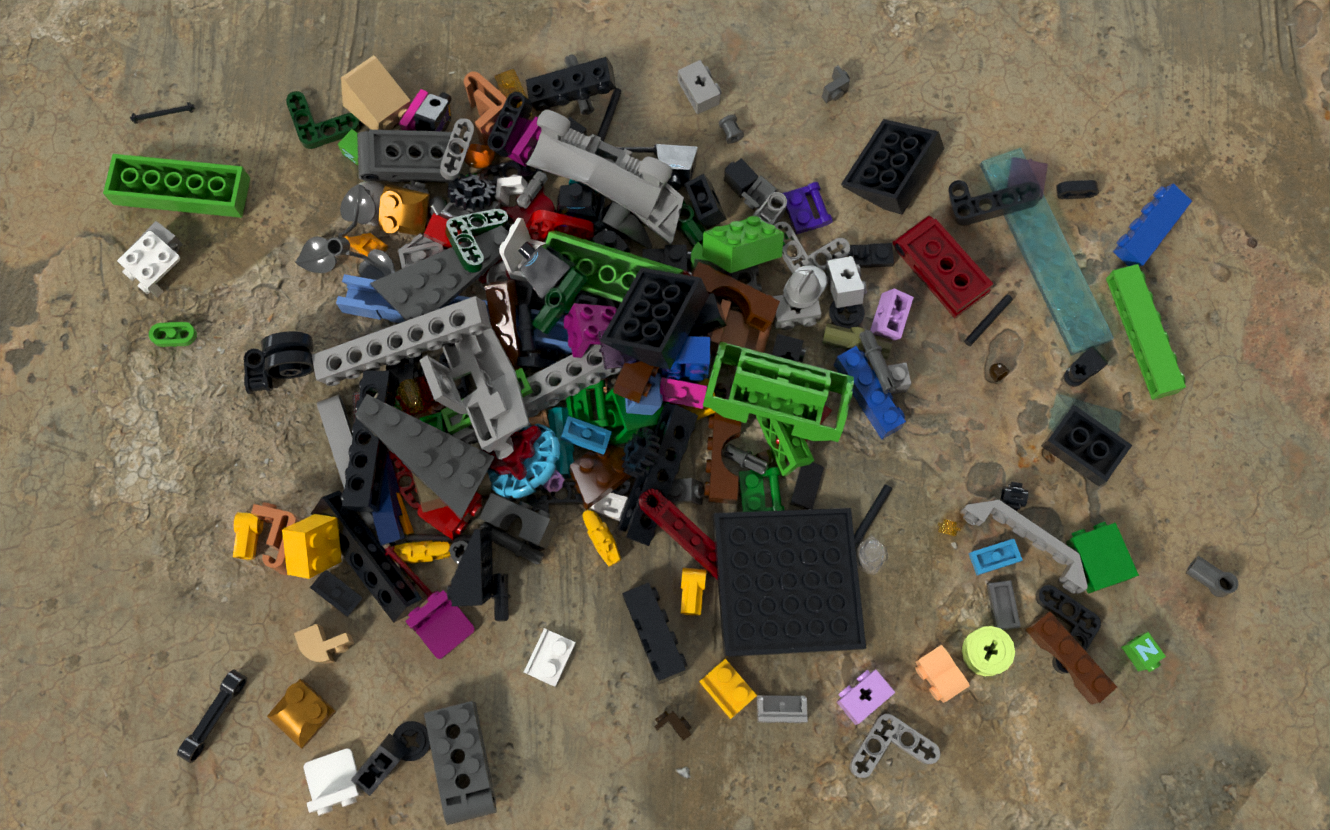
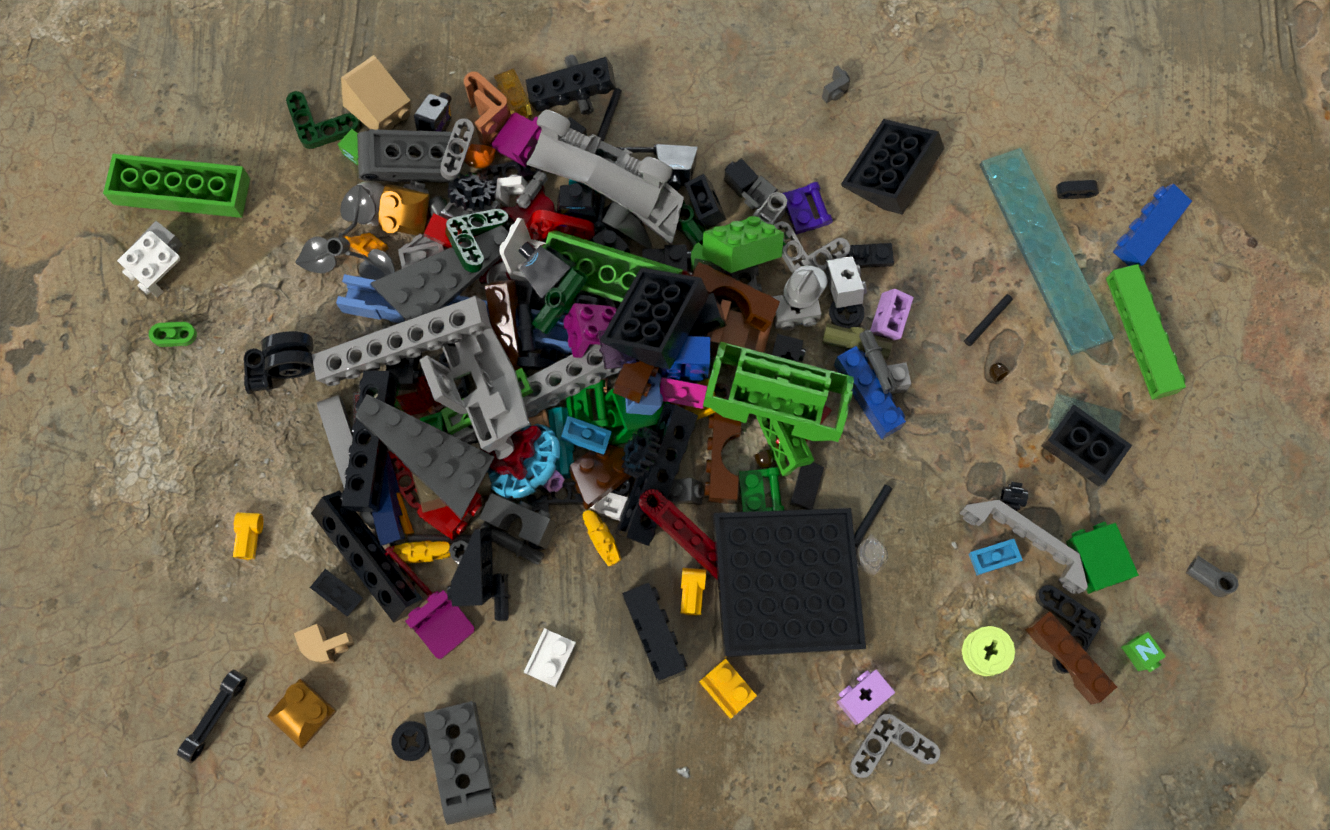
black axle [130,102,195,124] -> none
nougat piece [251,502,301,575] -> none
yellow brick [282,514,342,579] -> none
white bracket [304,749,364,816] -> none
black brick [351,733,408,796] -> none
clear yellow cone [398,379,424,414] -> none
dark pink plate [399,89,429,131] -> none
black beam [488,92,533,157] -> none
dark brown bracket [654,711,692,741] -> none
light grey brick [678,60,722,114] -> none
dark grey bush [718,115,744,144] -> none
dark grey axle [724,444,769,474] -> none
light grey hinge [757,695,808,723] -> none
dark red hinge [893,216,993,319] -> none
light nougat brick [915,645,970,703] -> none
clear yellow plate [937,519,961,537] -> none
black beam [948,180,1040,226] -> none
flat silver tile [986,580,1021,630] -> none
clear purple piece [1007,157,1048,200] -> none
black piece [1064,346,1109,387] -> none

